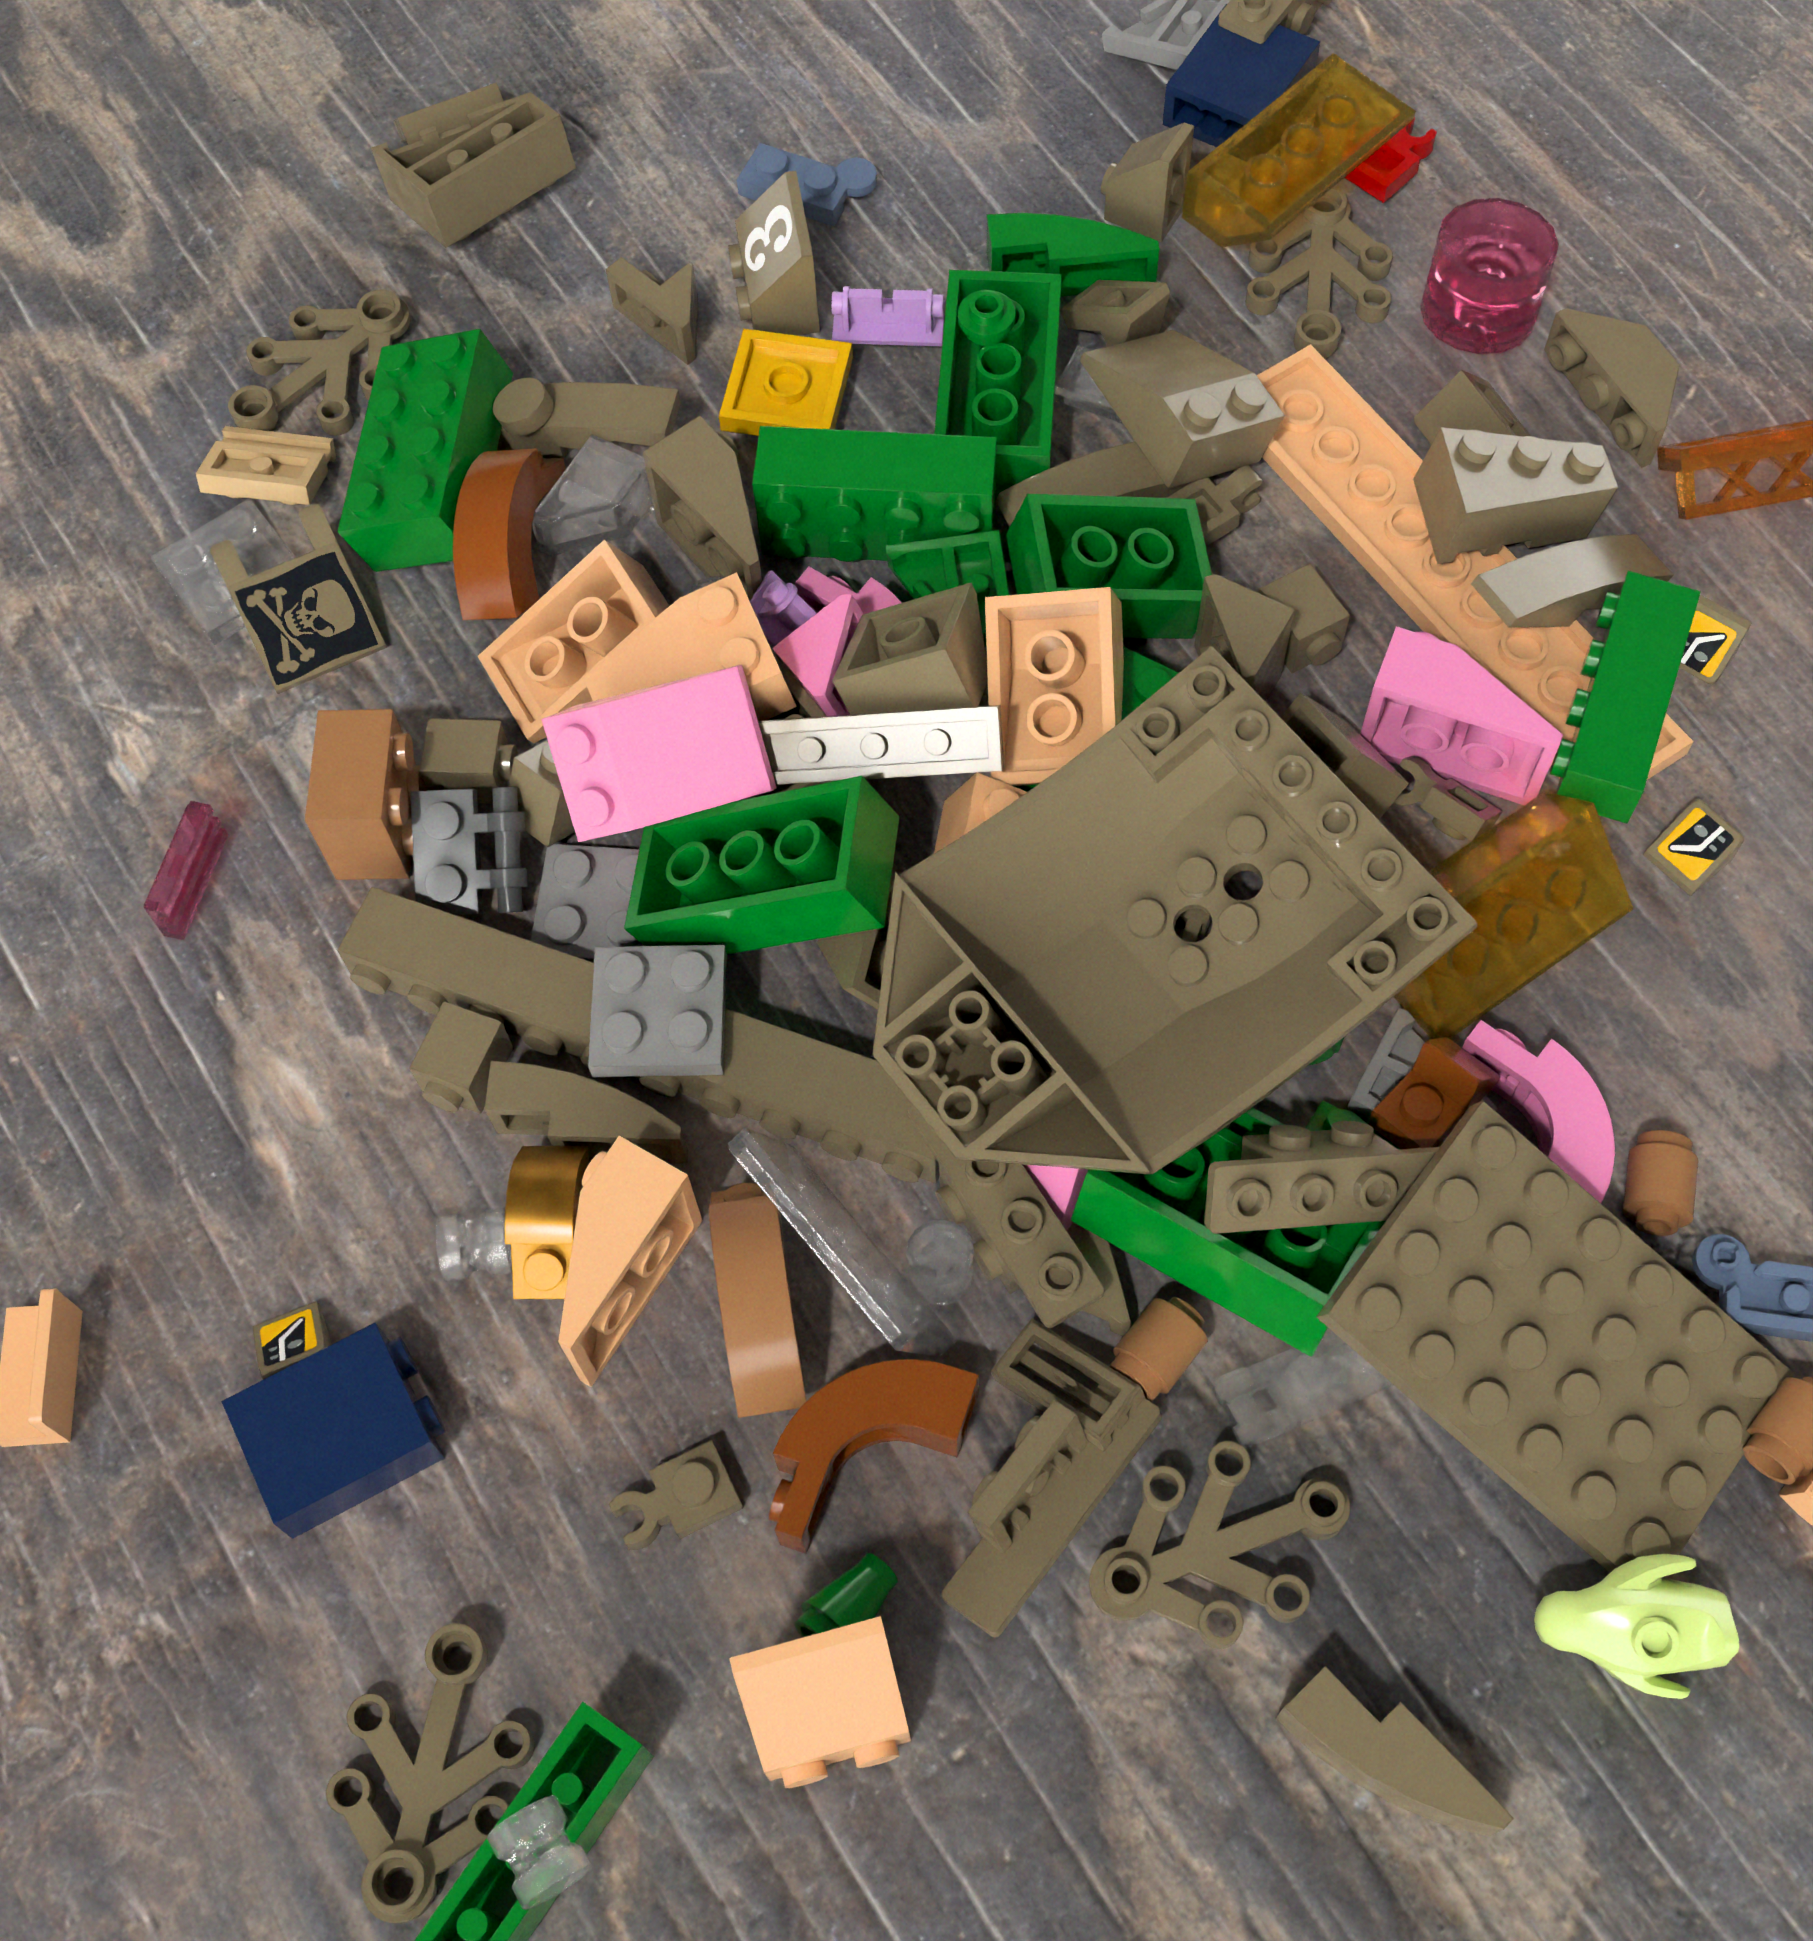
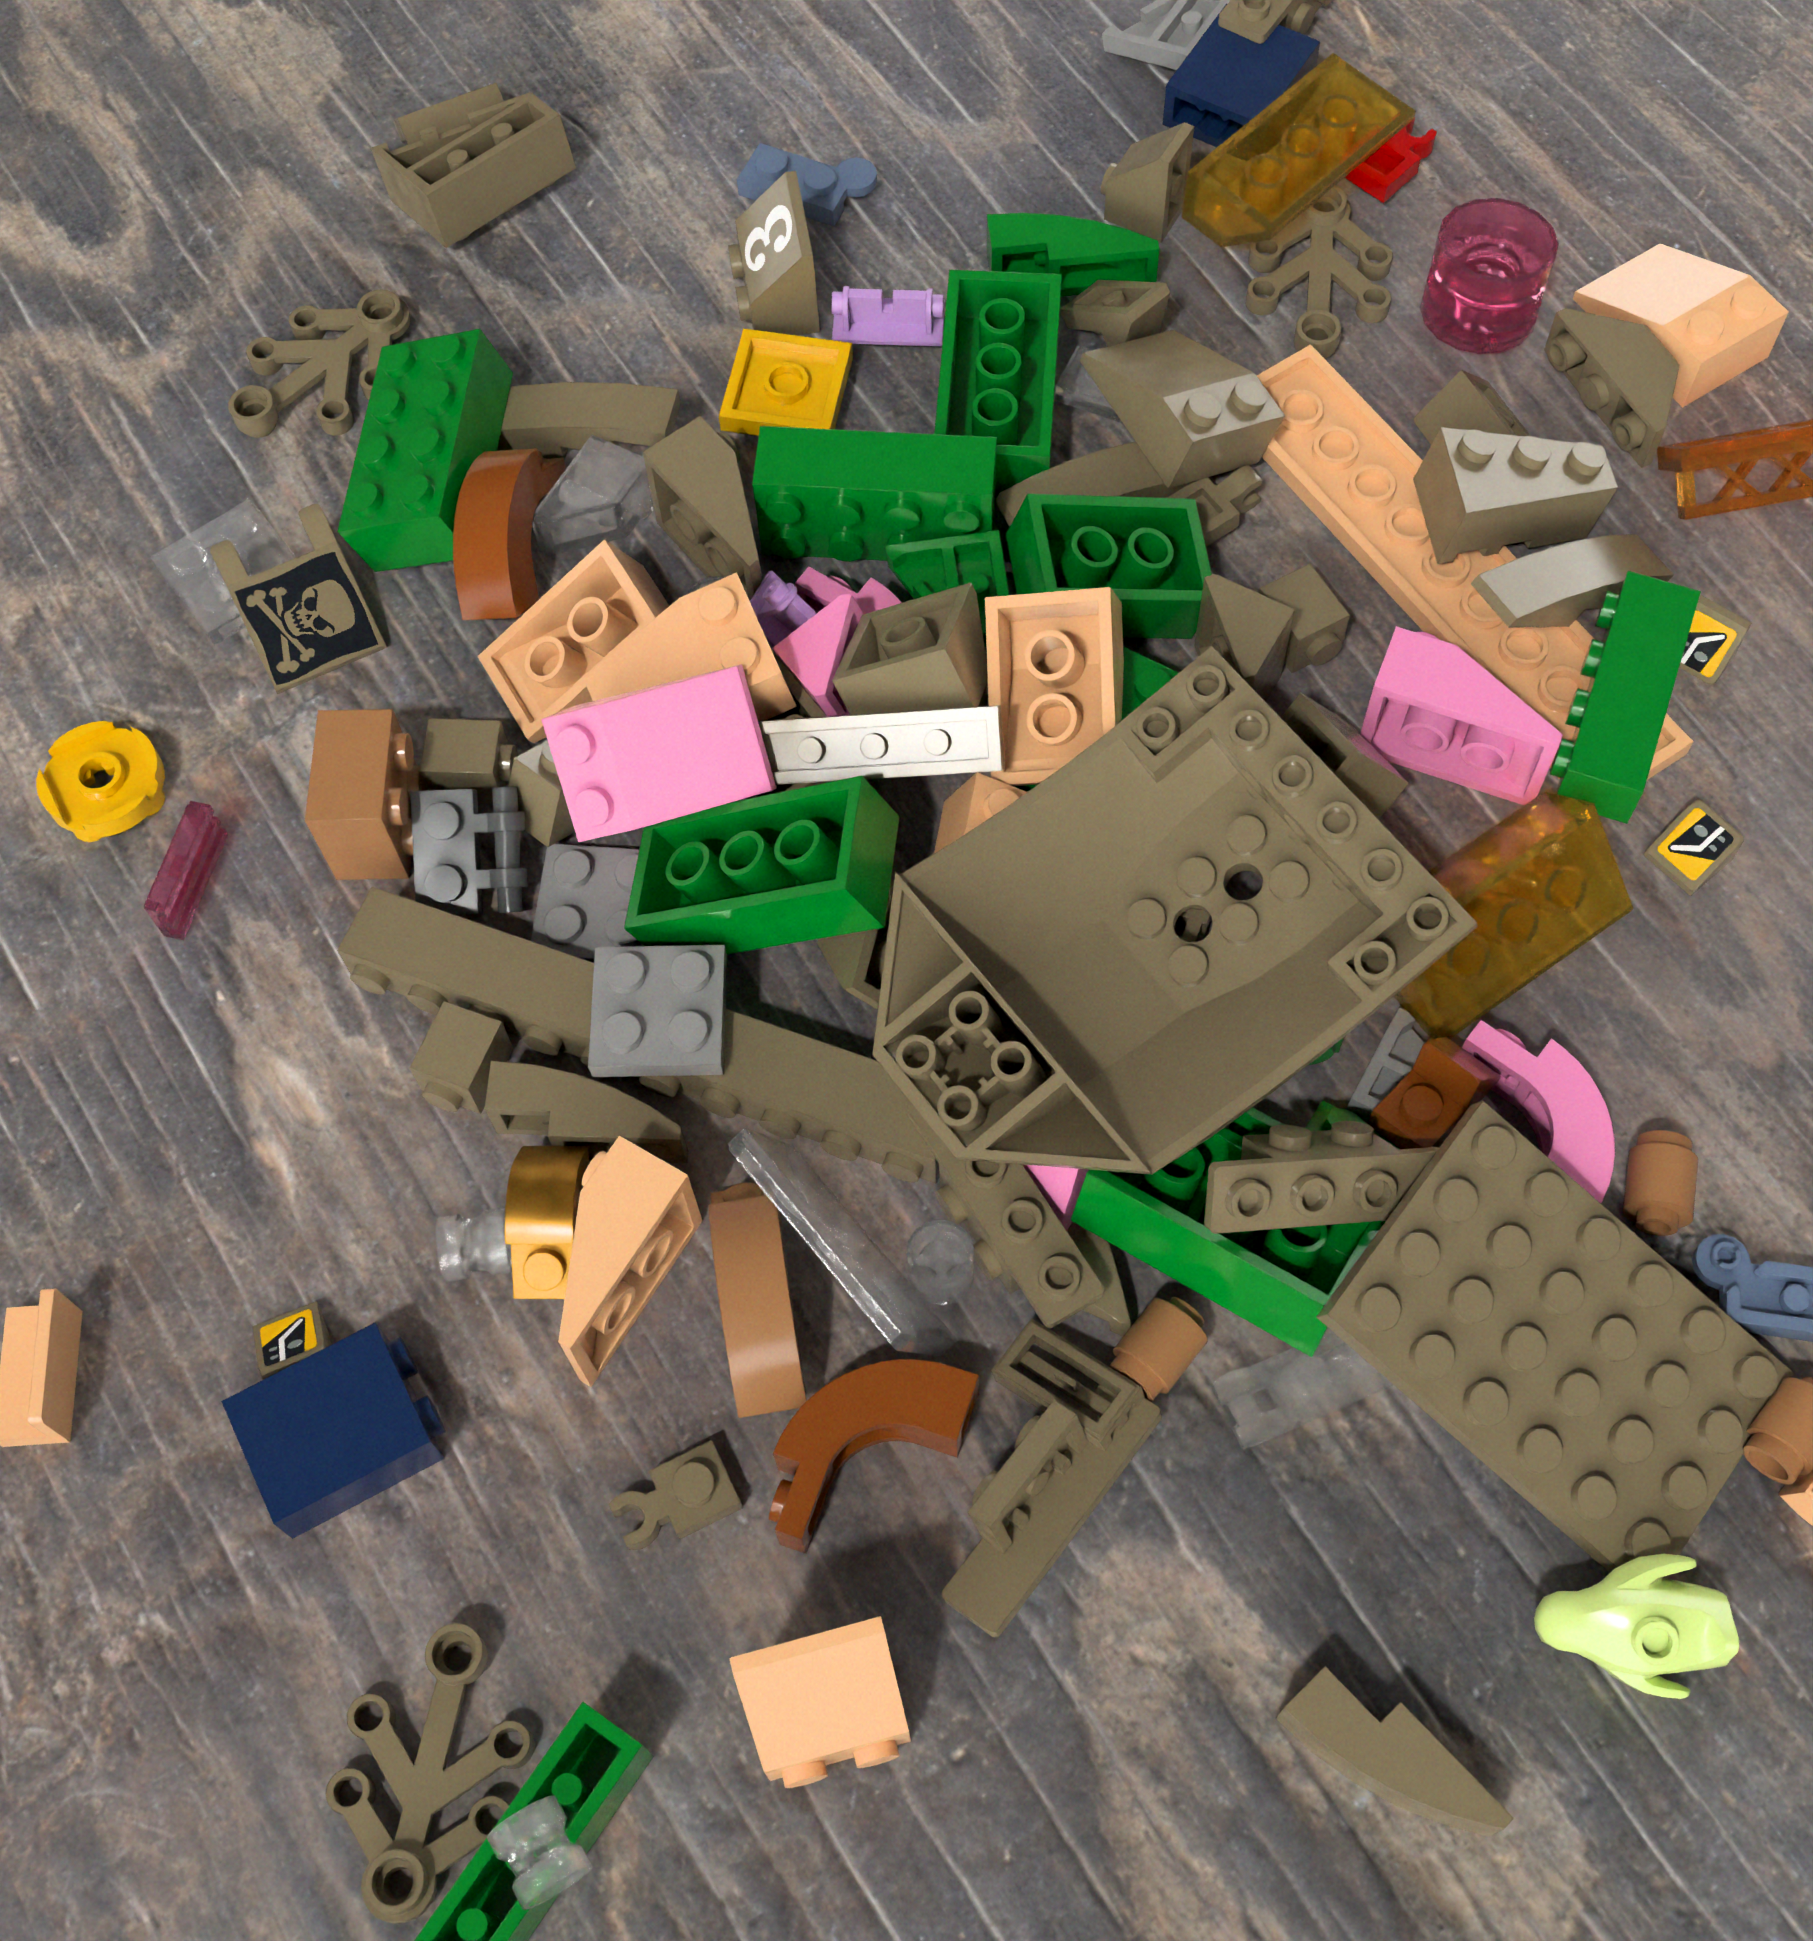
tan plate [196,426,336,505] -> none
dark tan tile [493,378,553,436] -> none
dark tan slope [606,257,698,365] -> none
green cone [795,1553,898,1638] -> none
green plate [958,290,1015,346] -> none
dark tan plant [1089,1441,1350,1649] -> none
dark tan plate [1393,756,1503,841] -> none
none -> yellow plate [36,721,165,842]
none -> light nougat slope [1573,244,1789,408]

